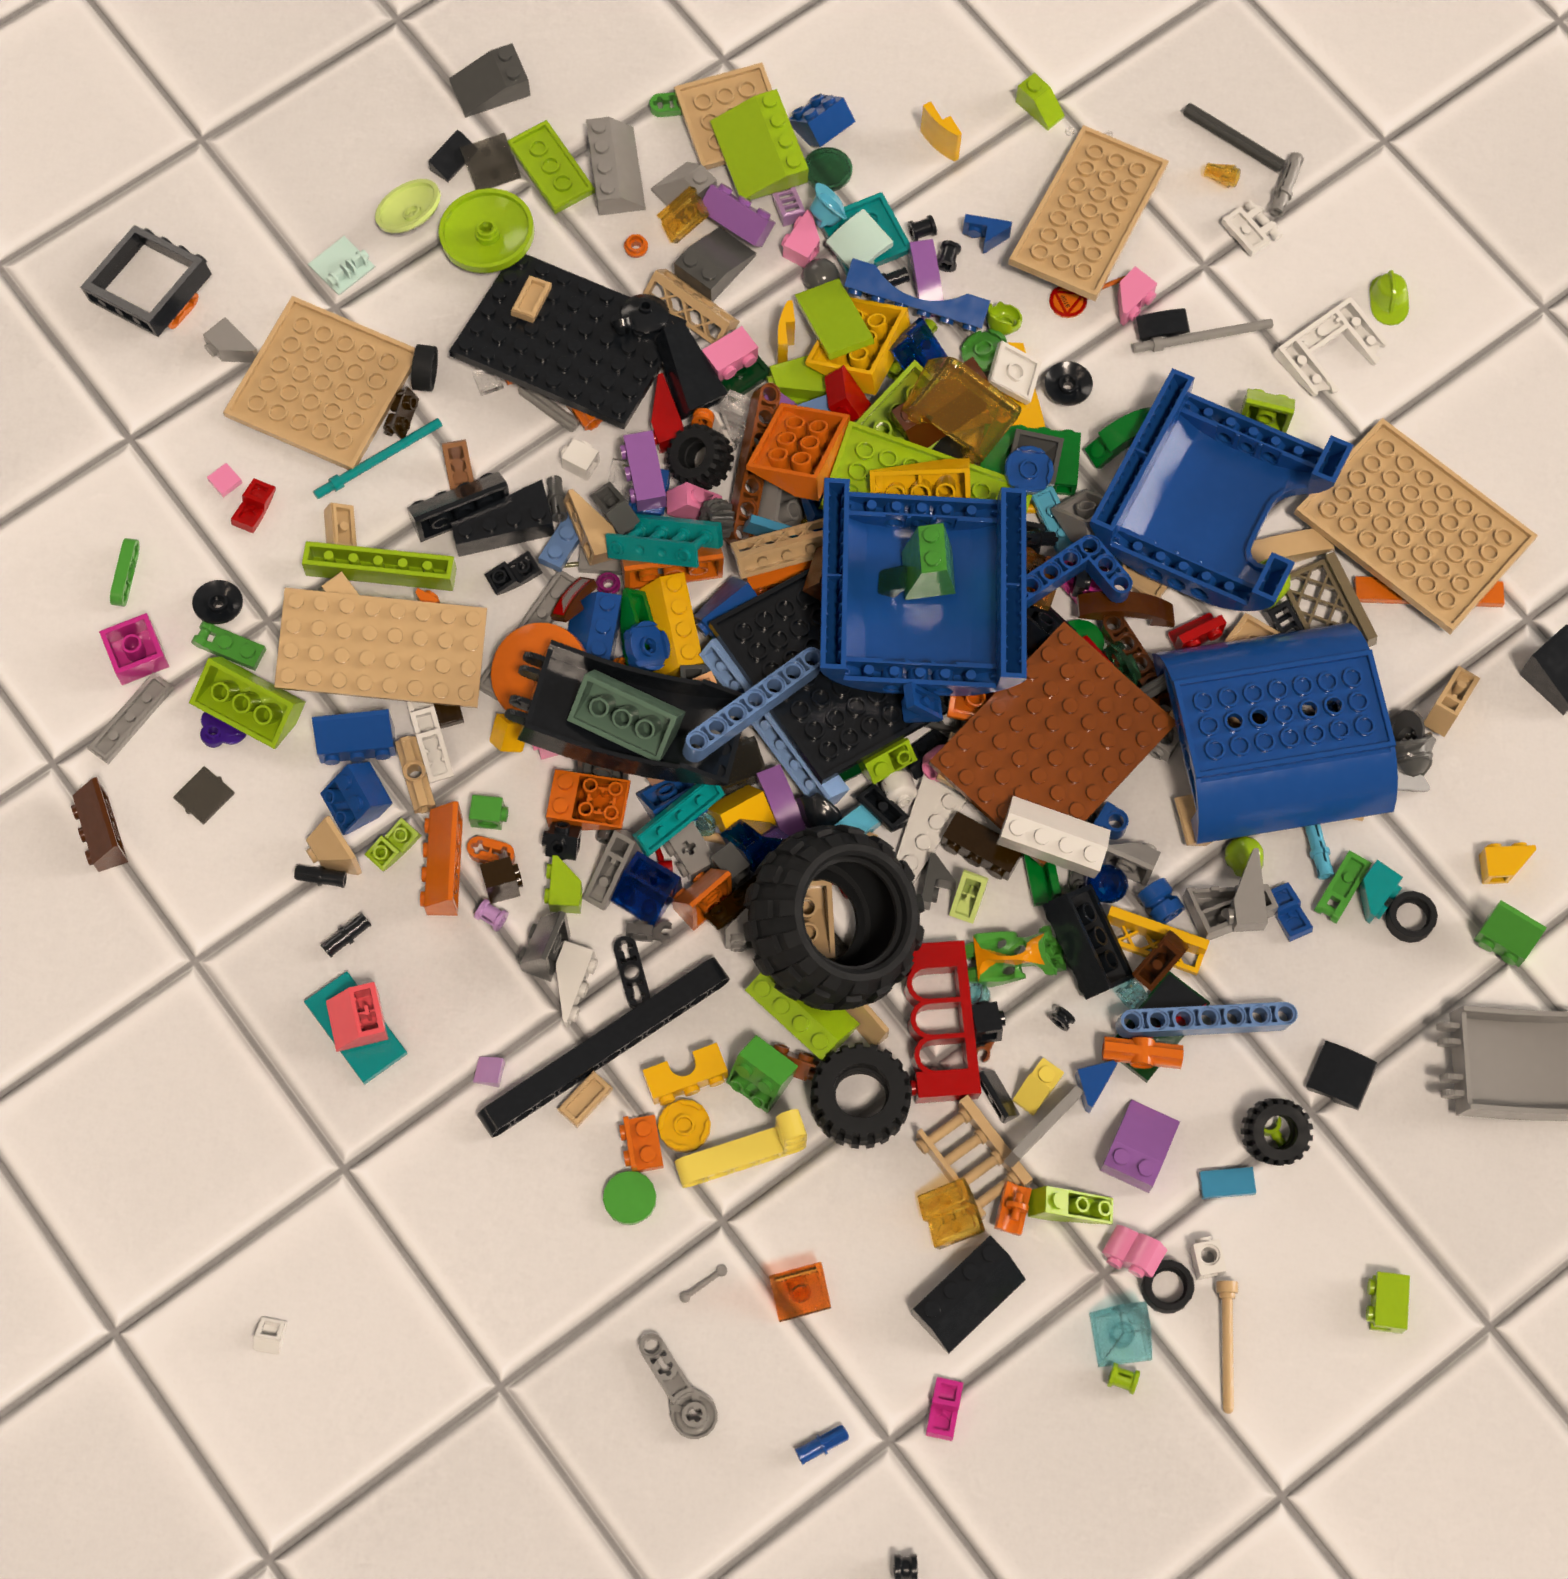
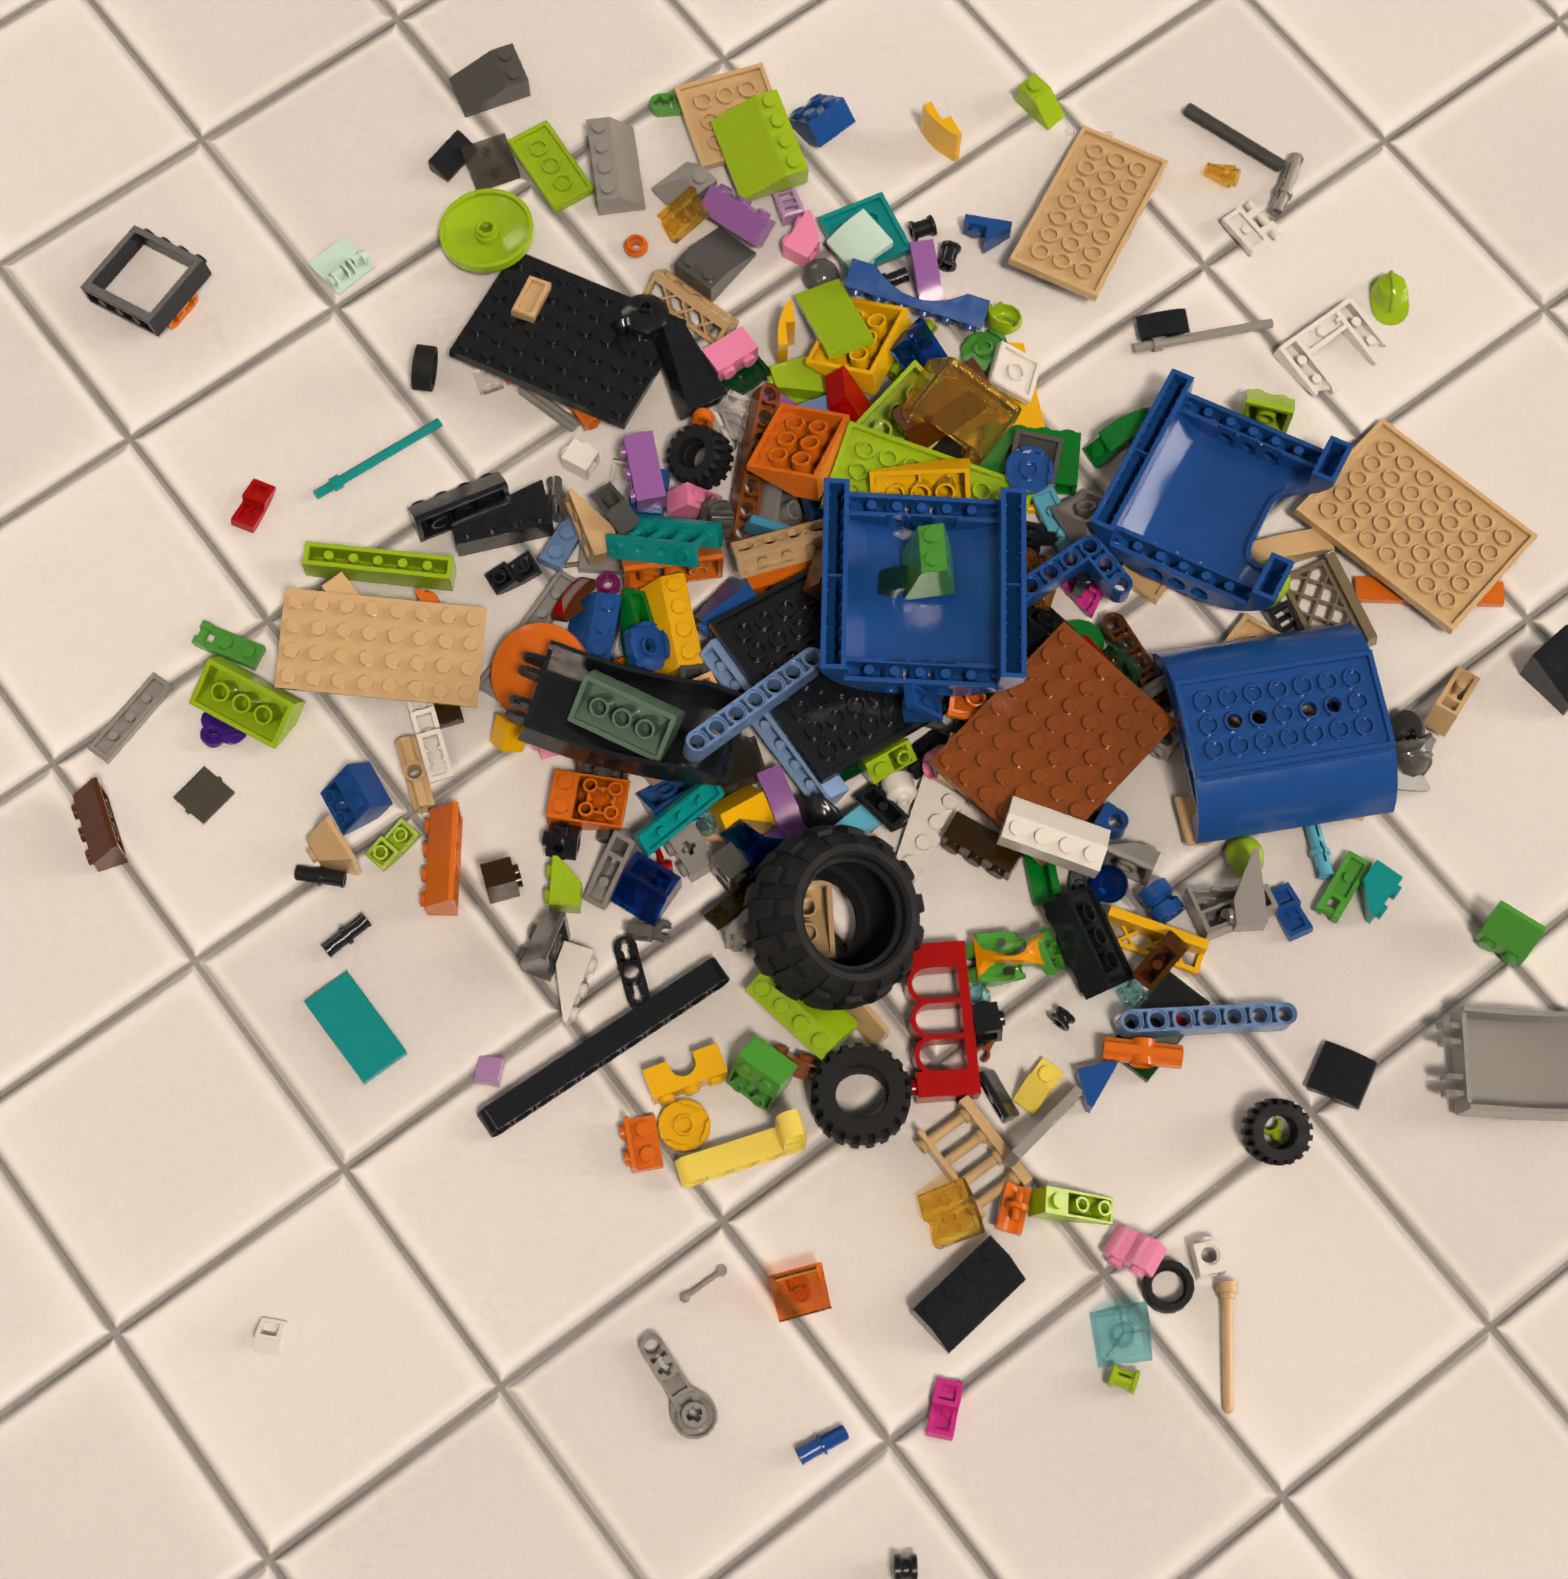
dark pink brick [99,613,169,685] -> none
bright green beam [110,538,140,607] -> none
black dish [192,580,243,624] -> none
light grey slope [203,317,258,363] -> none
bright pink tile [207,463,242,497] -> none
tan plate [223,296,415,470] -> none
blue slope [312,709,397,765] -> none
tan slope [324,503,357,546] -> none
coral slope [326,982,389,1052] -> none
yellowish green dish [375,179,441,233] -> none
dark brown hinge [383,386,419,439] -> none
medium nougat slope [442,439,474,490] -> none
orange beam [467,836,515,865] -> none
bright green brick [469,795,508,830] -> none
lavender bush [474,899,509,932] -> none
tan tile [557,1071,613,1128] -> none
bright green tile [603,1171,656,1225] -> none
red slope [651,373,684,454] -> none
orange slope [673,868,732,931] -> none
clear green piece [805,147,853,191] -> none
medium azure piece [810,183,847,228] -> none
dark grey slope [922,853,956,910] -> none
yellowish green slope [949,870,988,924] -> none
black dish [1044,361,1093,406] -> none
piece [1049,276,1125,318] -> none
reddish brown slope [1077,591,1175,628] -> none
medium lavender slope [1100,1100,1180,1193] -> none
bright pink slope [1117,266,1157,326] -> none
red bracket [1168,613,1227,650] -> none
dark azure tile [1199,1167,1256,1199] -> none
lime brick [1366,1272,1410,1334] -> none
black tyre [1385,891,1438,943] -> none
yellow slope [1479,842,1536,884] -> none

